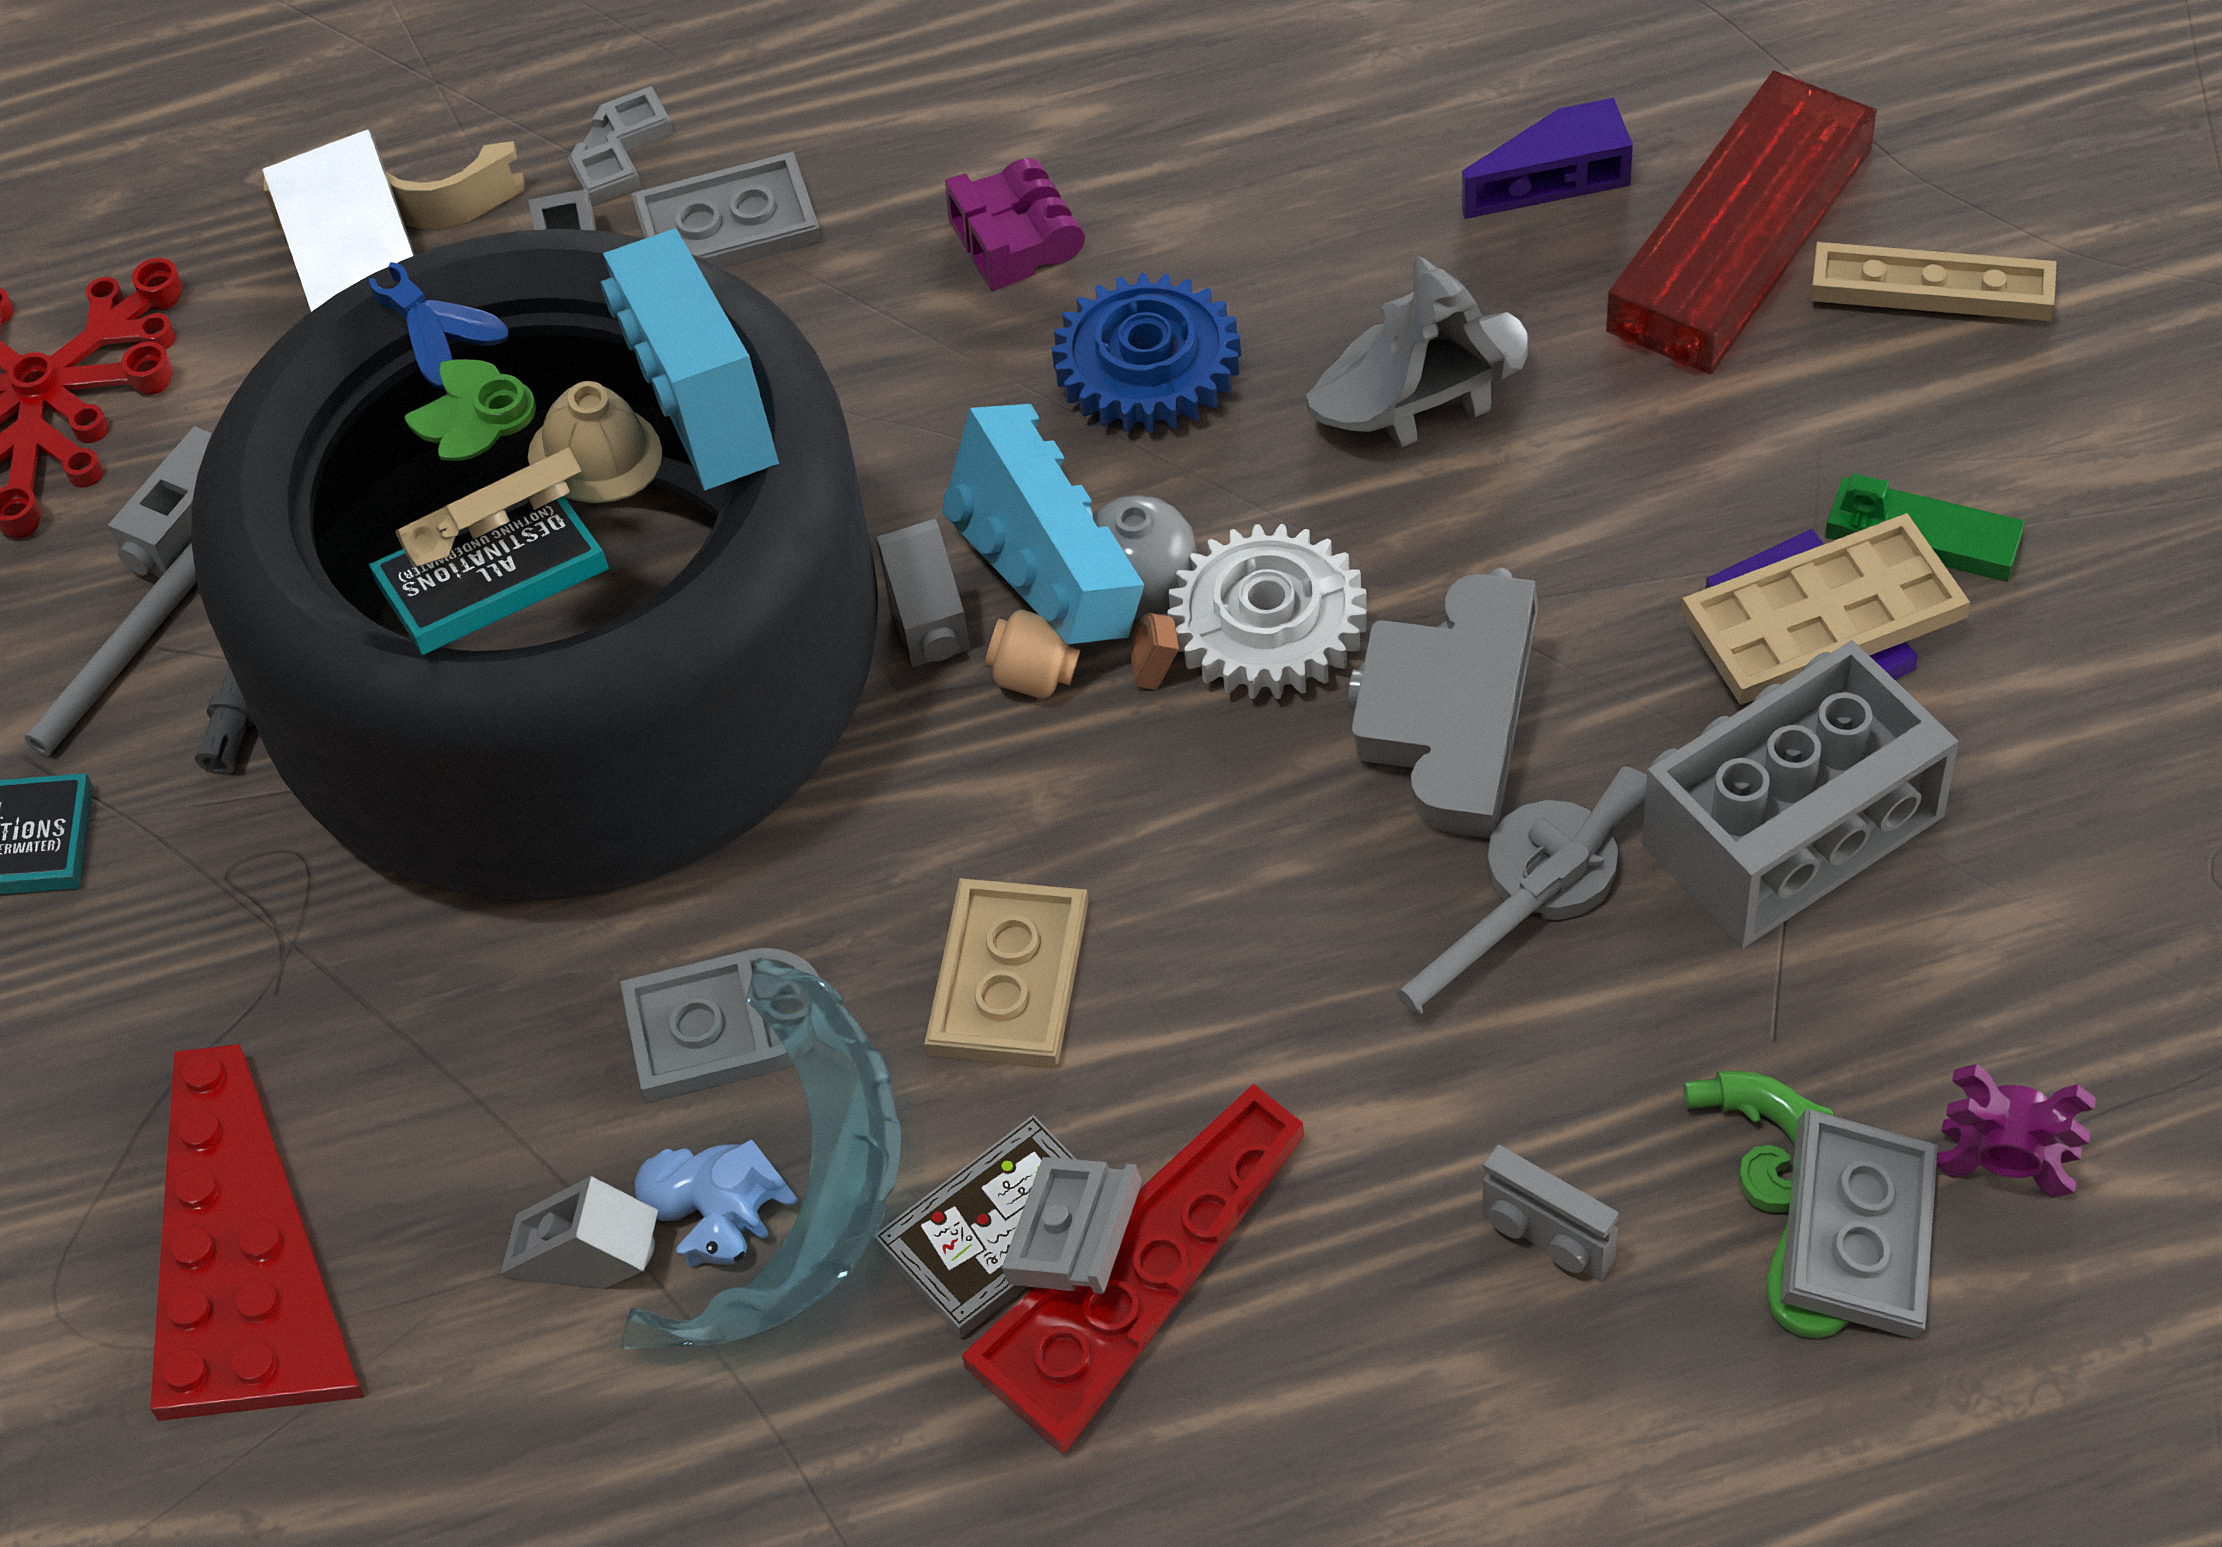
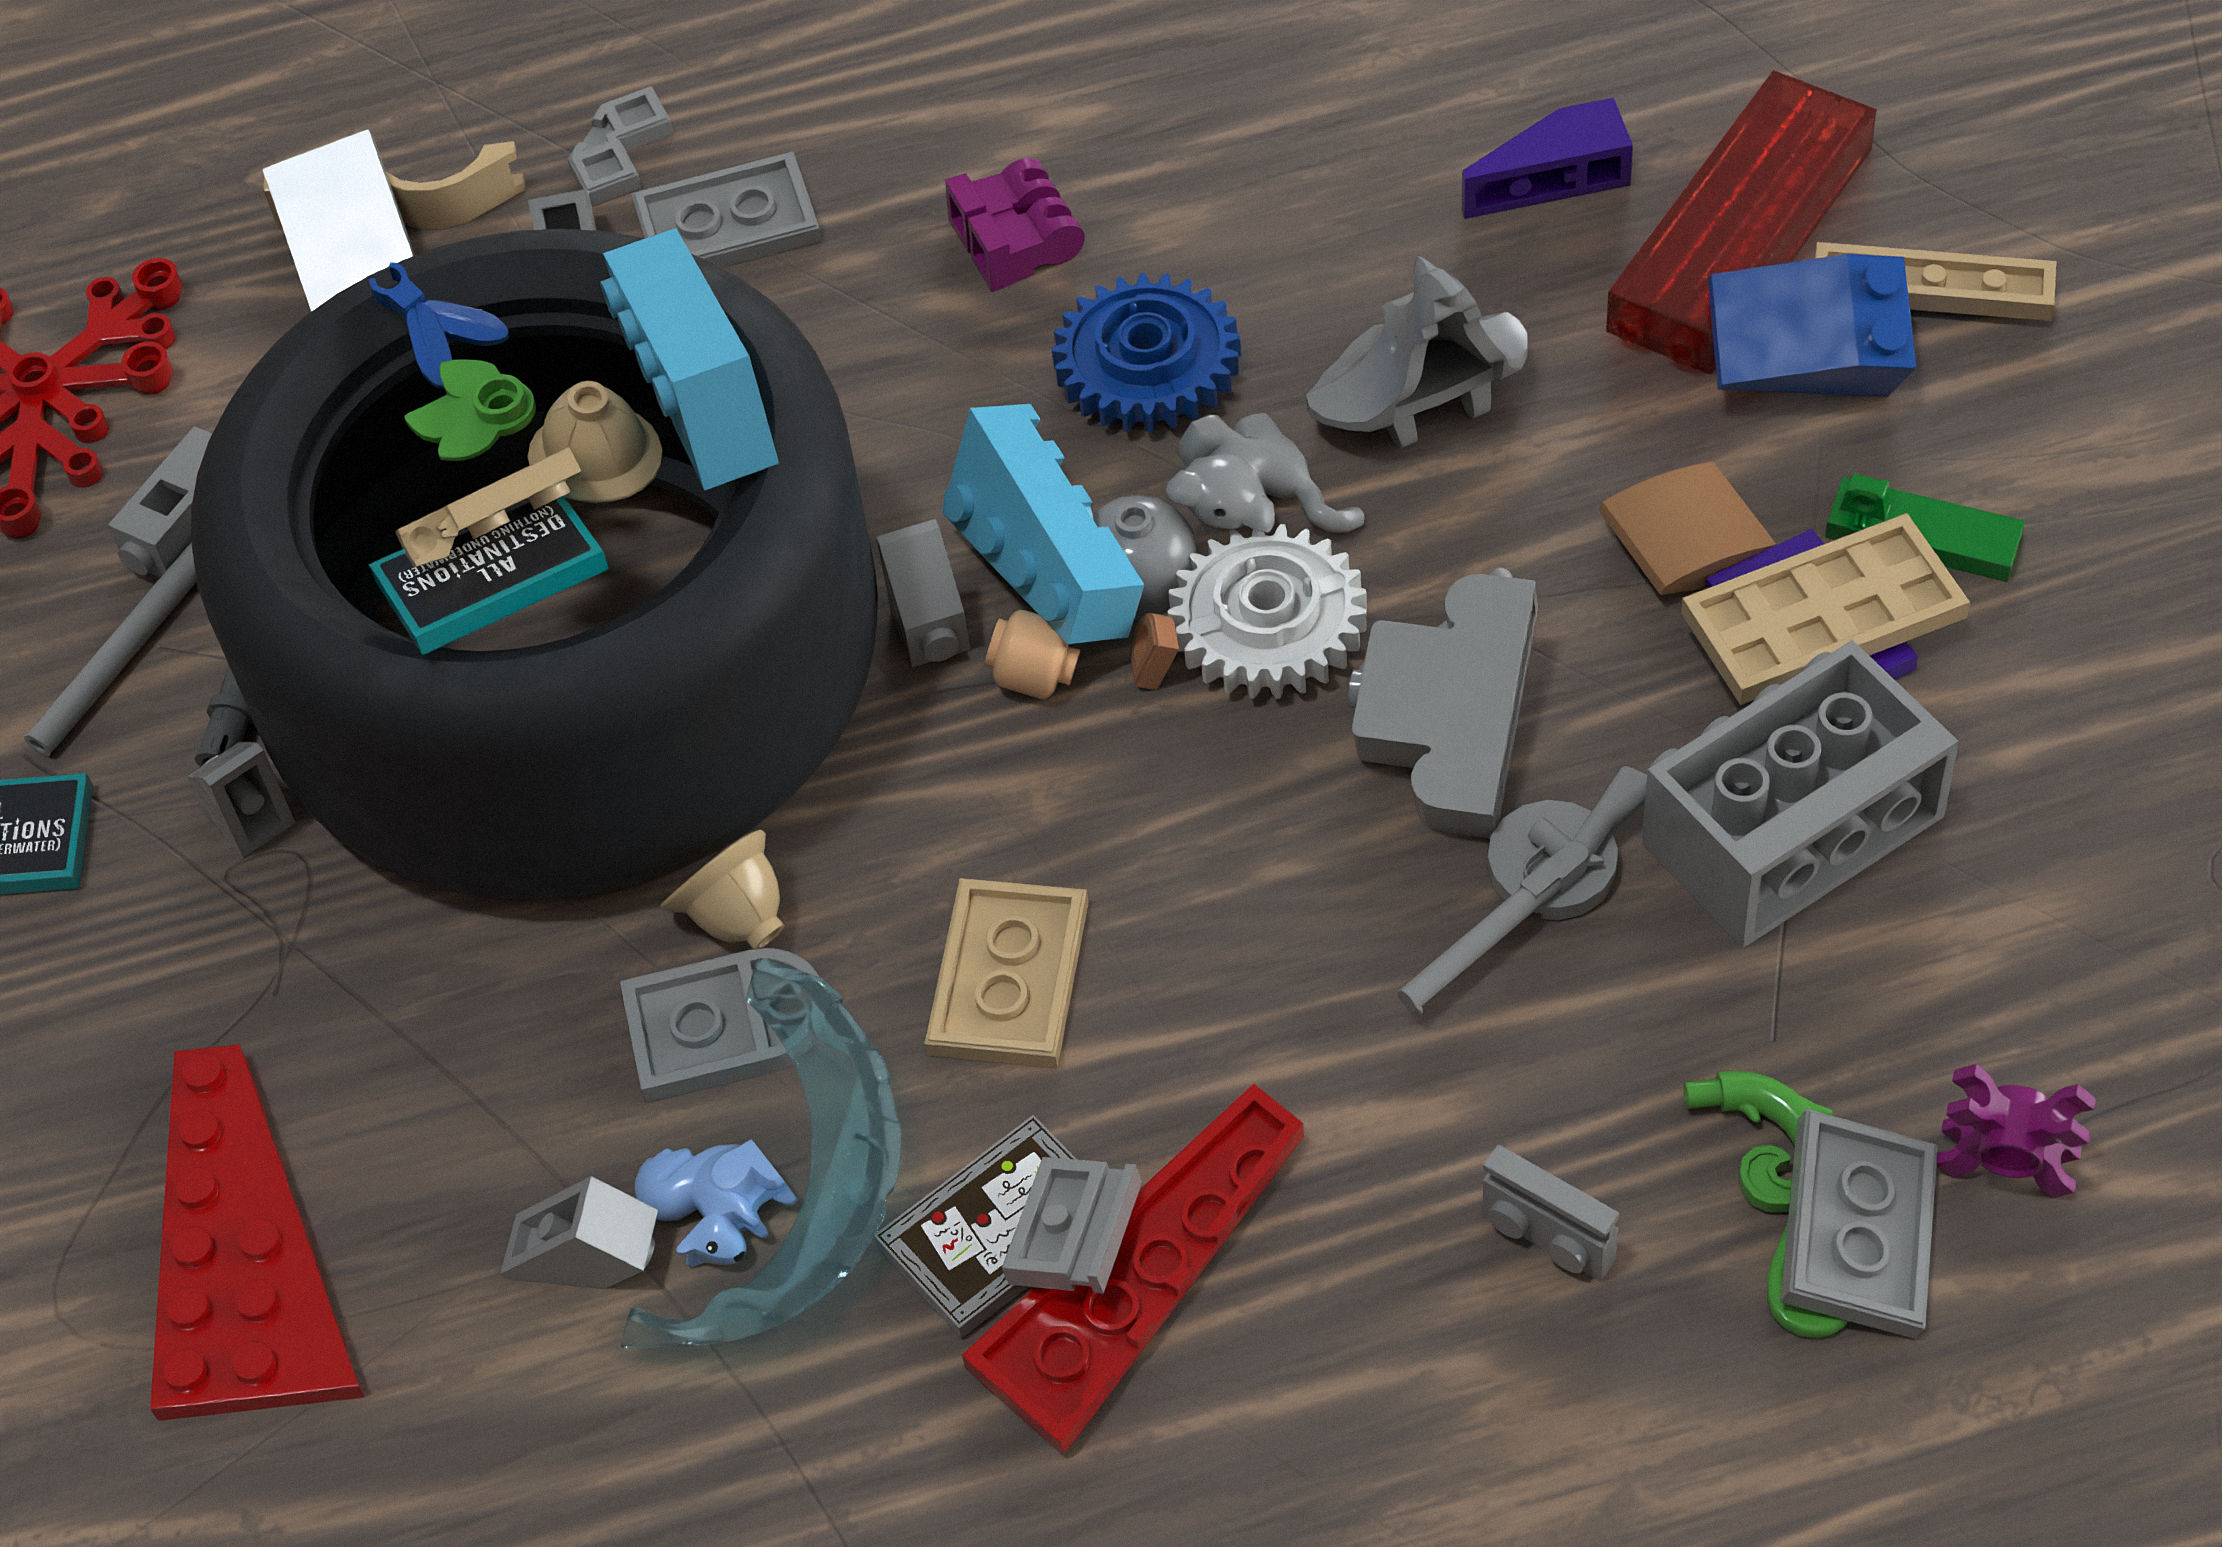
none -> light grey slope [187,742,296,858]
none -> tan hat [660,830,785,949]
none -> light grey animal [1166,413,1365,533]
none -> medium nougat slope [1599,462,1777,595]
none -> blue slope [1708,254,1916,397]

